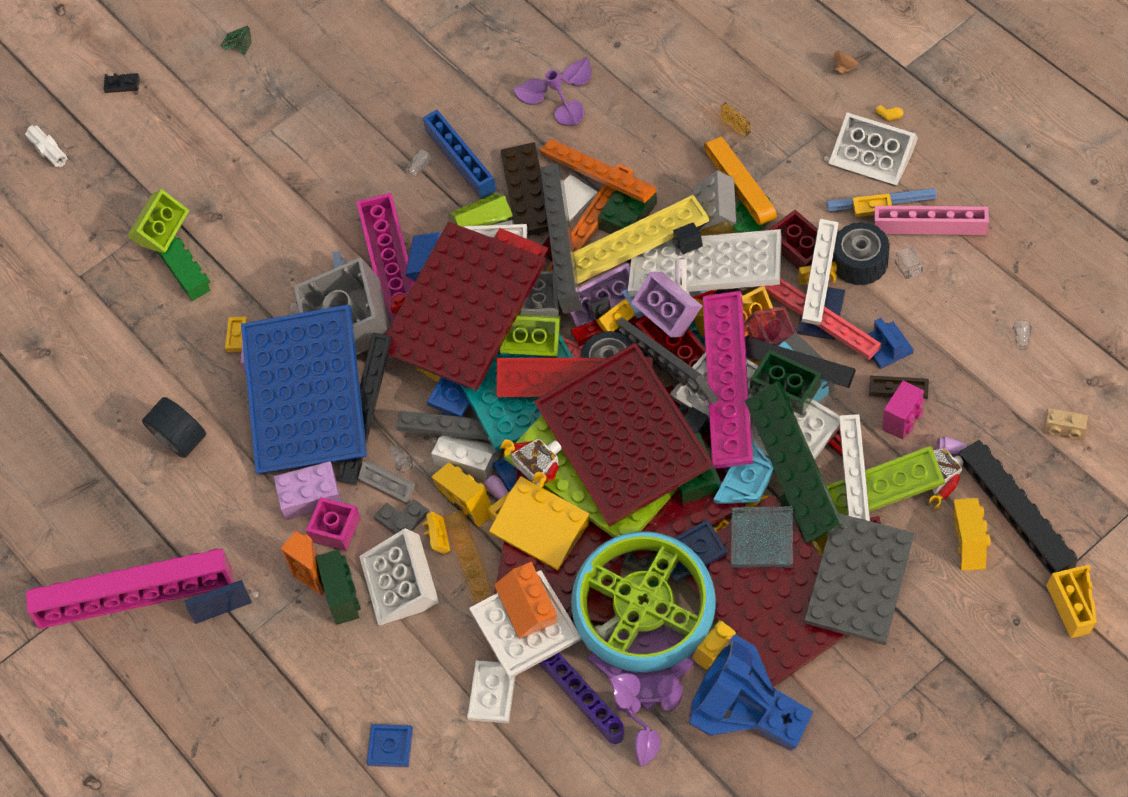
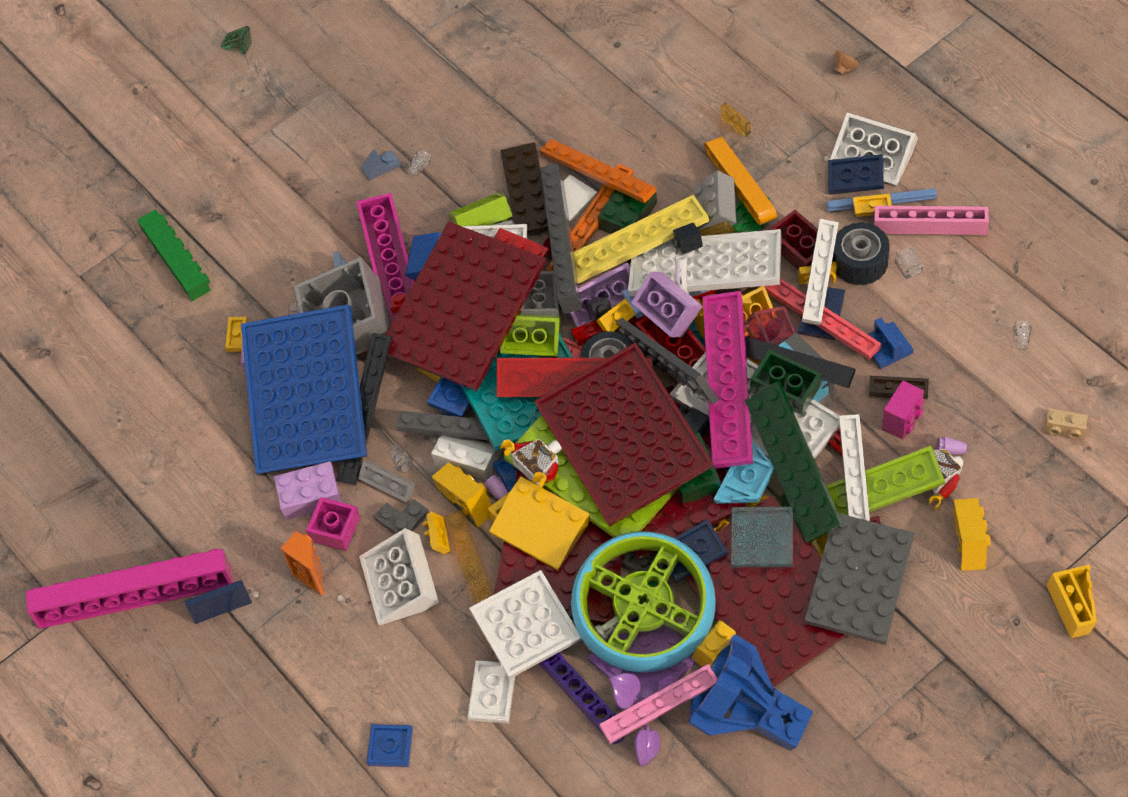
white piece [25,125,68,167] -> none
black plate [103,73,140,93] -> none
lime slope [127,189,190,253] -> none
black wheel [142,397,206,458] -> none
dark green brick [316,549,361,625] -> none
blue brick [422,109,496,199] -> none
orange slope [494,562,557,639] -> none
medium lavender plant [514,57,592,126] -> none
yellow arm [875,105,904,121] -> none
black brick [959,439,1078,575] -> none
none -> sand blue slope [361,149,401,180]
none -> bright pink plate [599,664,717,744]
none -> dark blue tile [828,154,884,195]

